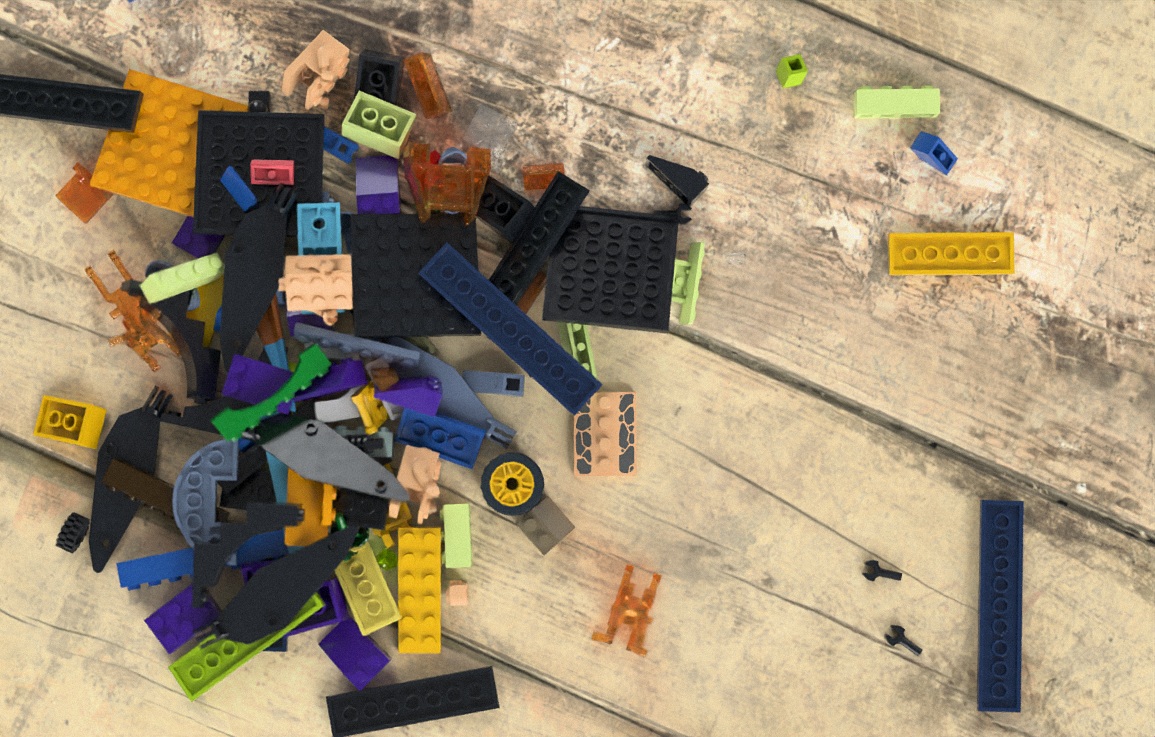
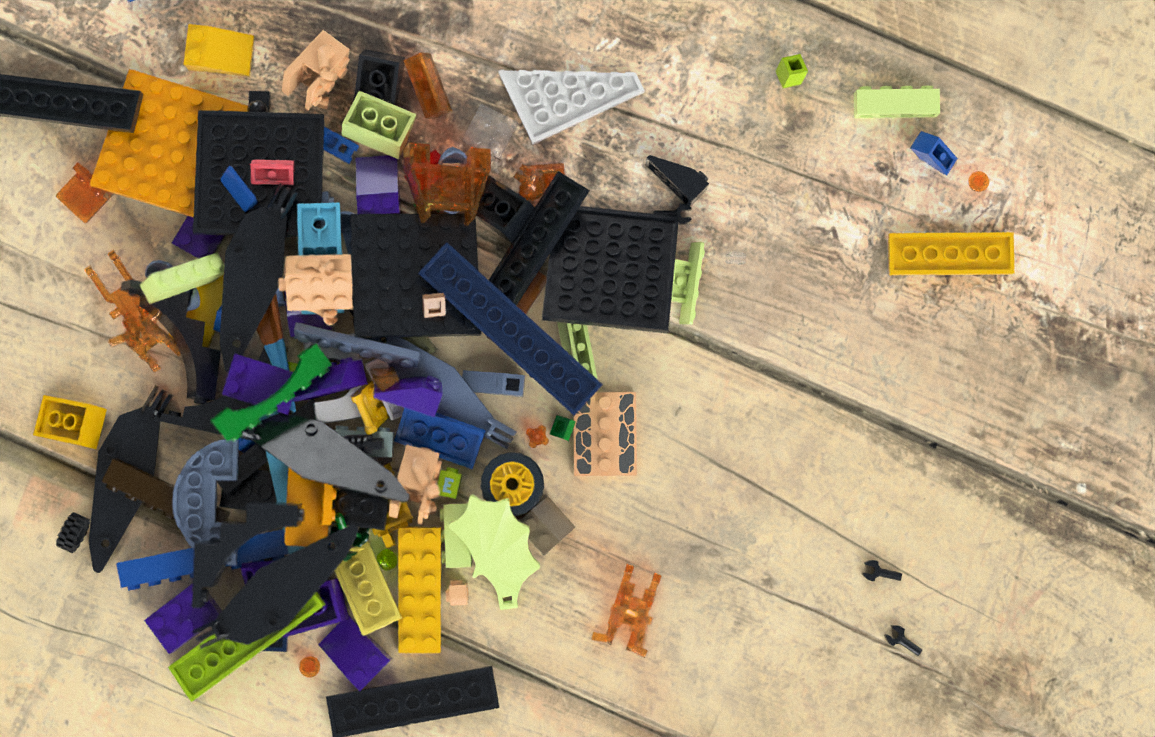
dark blue plate [977,500,1024,713] -> none
none -> yellow slope [183,24,254,77]
none -> clear orange plate [299,656,320,677]
none -> plate [422,293,445,318]
none -> lime brick [438,467,462,499]
none -> yellowish green animal [449,494,540,610]
none -> white wing [498,70,644,144]
none -> clear orange piece [513,164,545,201]
none -> clear orange plate [526,425,549,448]
none -> green plate [550,415,576,441]
none -> clear orange plate [968,171,989,192]

